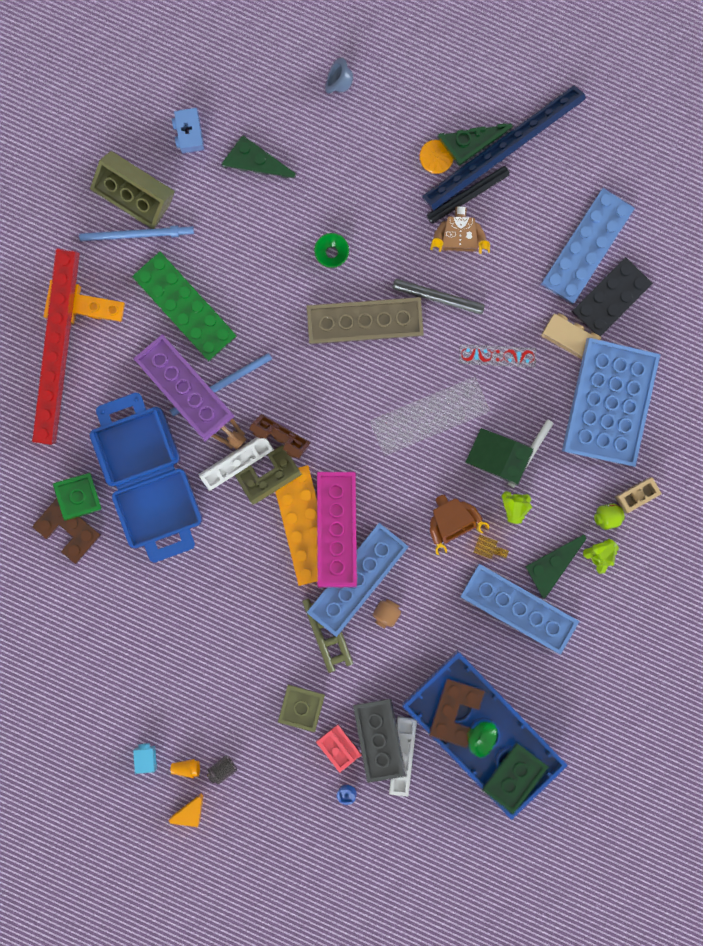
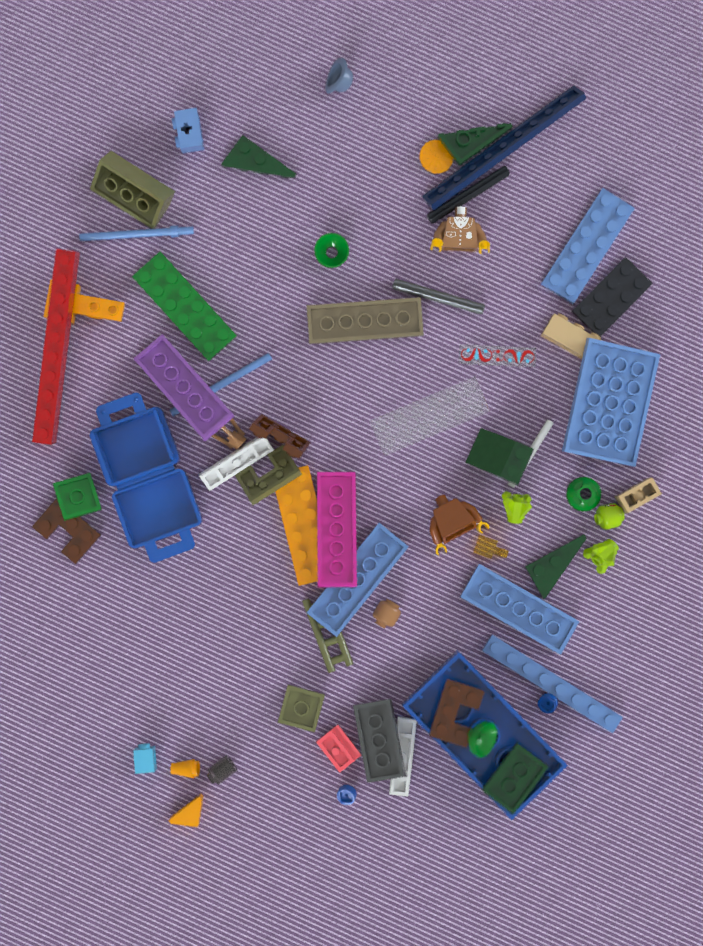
none -> medium blue plate [482,635,623,733]
none -> blue tile [538,693,558,714]
none -> green piece [566,477,601,511]

